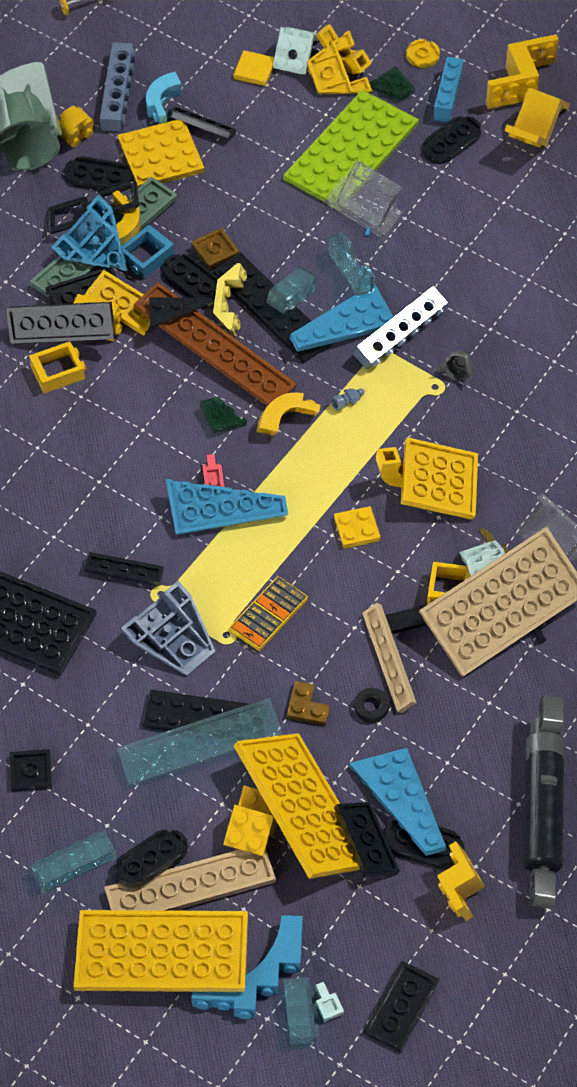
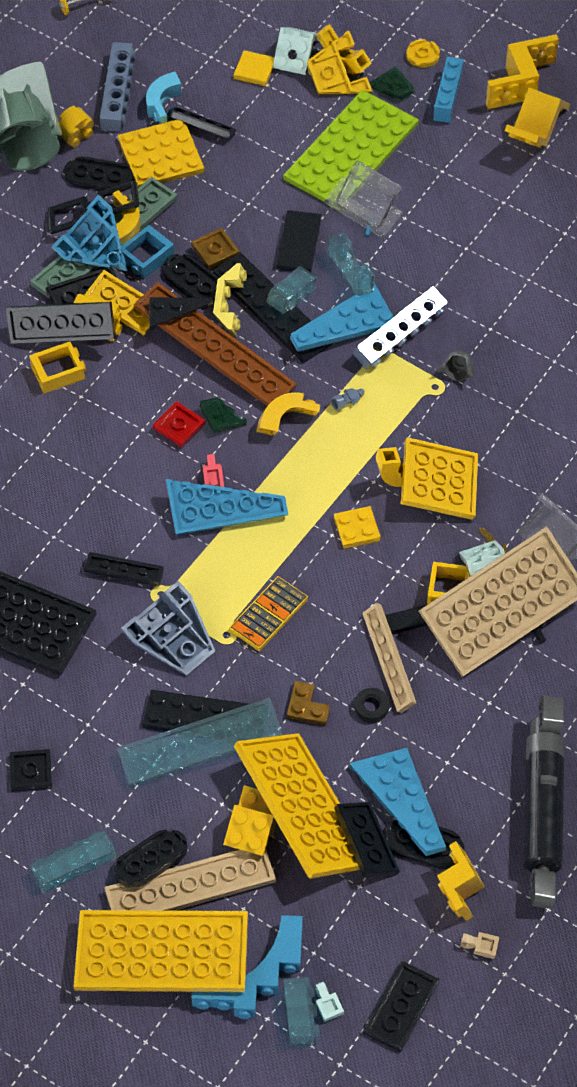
black tile [422,116,481,164] -> none
none -> red plate [153,401,205,448]
none -> black tile [276,210,322,273]
none -> tan plate [460,932,499,959]

